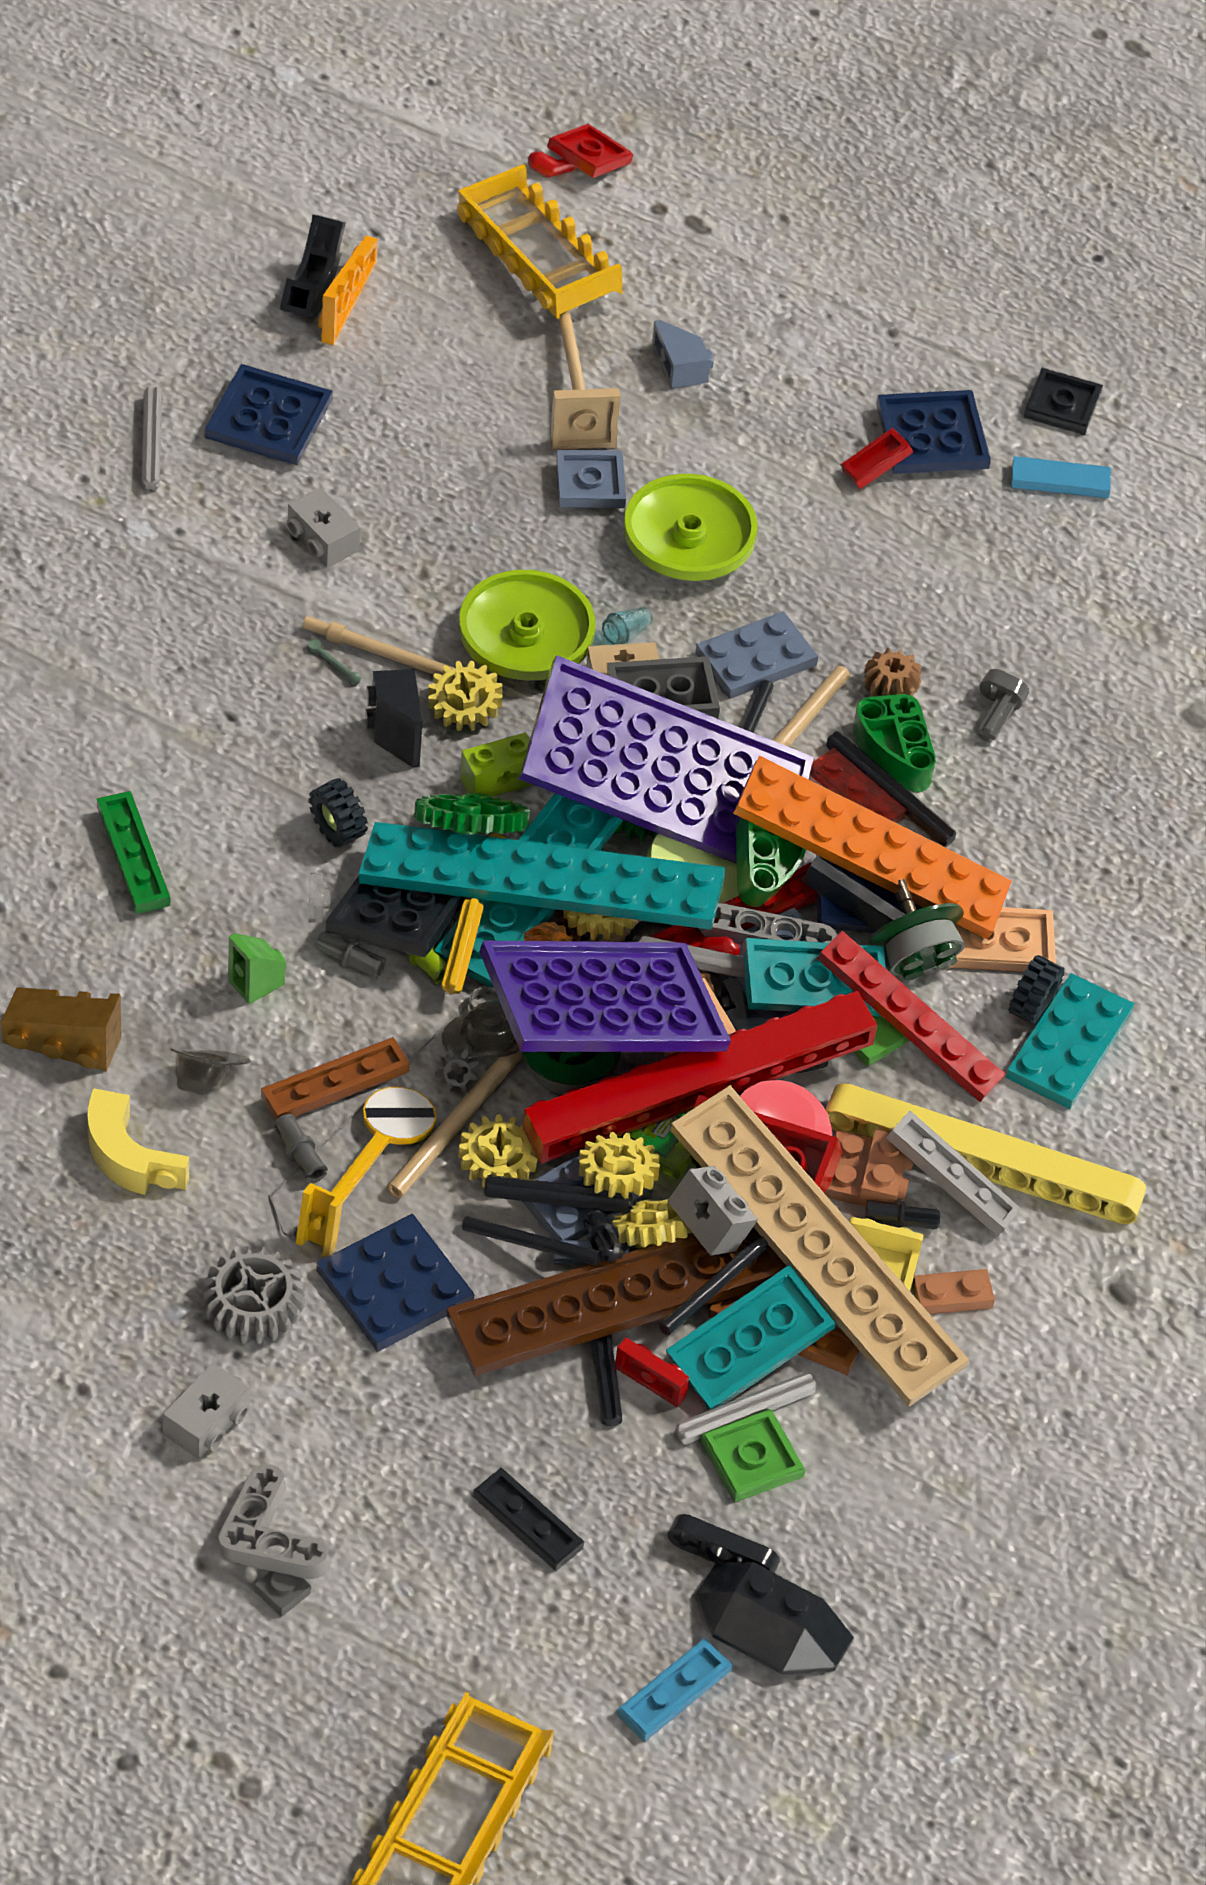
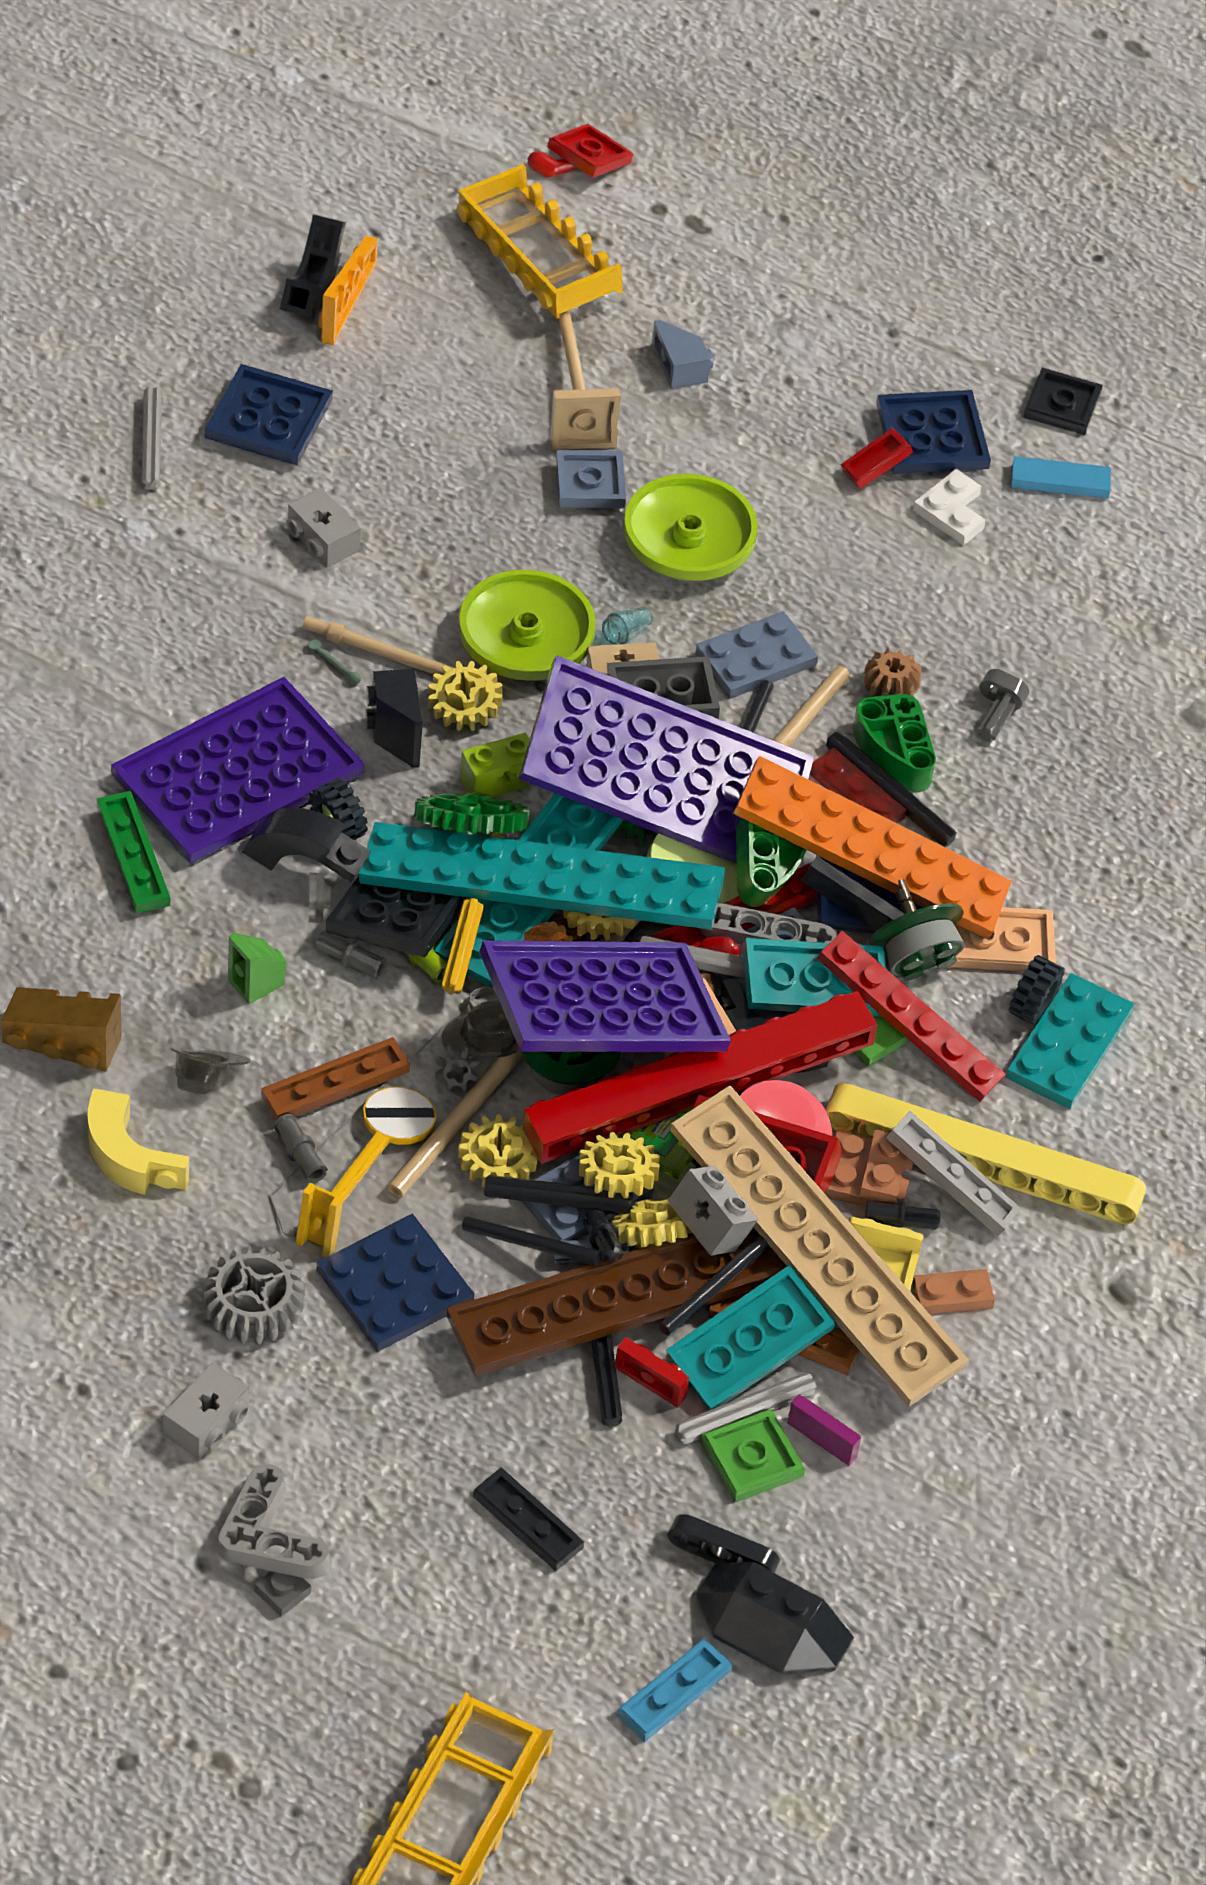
none -> dark purple plate [111,676,365,864]
none -> black arch [242,808,371,883]
none -> magenta tile [787,1394,861,1466]
none -> white plate [913,469,986,545]

